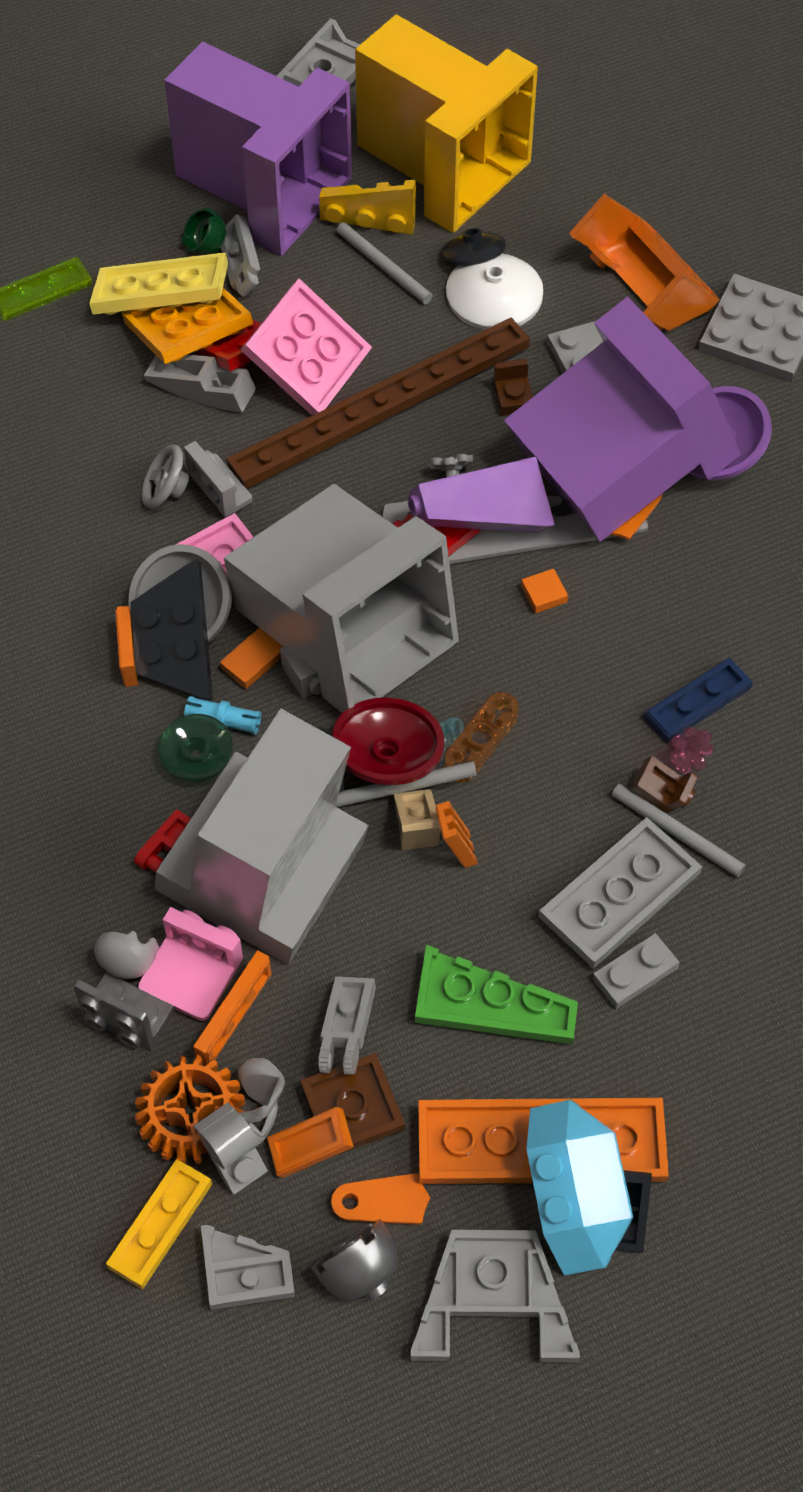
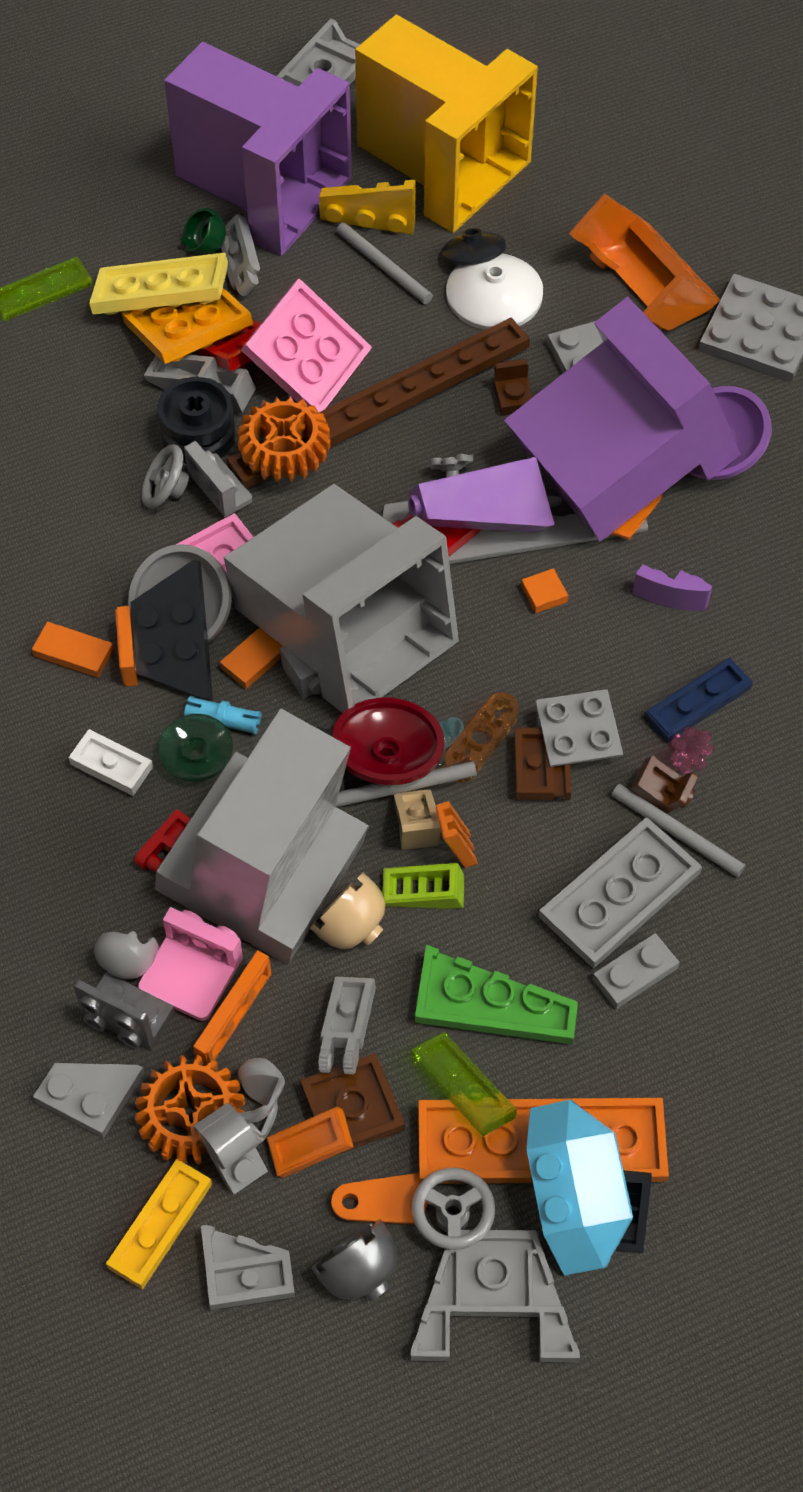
none -> orange tile [32,621,114,678]
none -> light grey wing [33,1063,144,1138]
none -> white plate [68,729,153,796]
none -> black wheel [157,376,236,464]
none -> orange gear [238,396,331,483]
none -> tan cylinder [309,872,385,949]
none -> lime slope [382,863,464,909]
none -> clear neon green tile [412,1032,517,1136]
none -> light grey piece [412,1168,495,1250]
none -> reddish brown plate [514,728,571,800]
none -> light grey hinge [535,689,623,767]
none -> medium lavender slope [632,564,712,611]

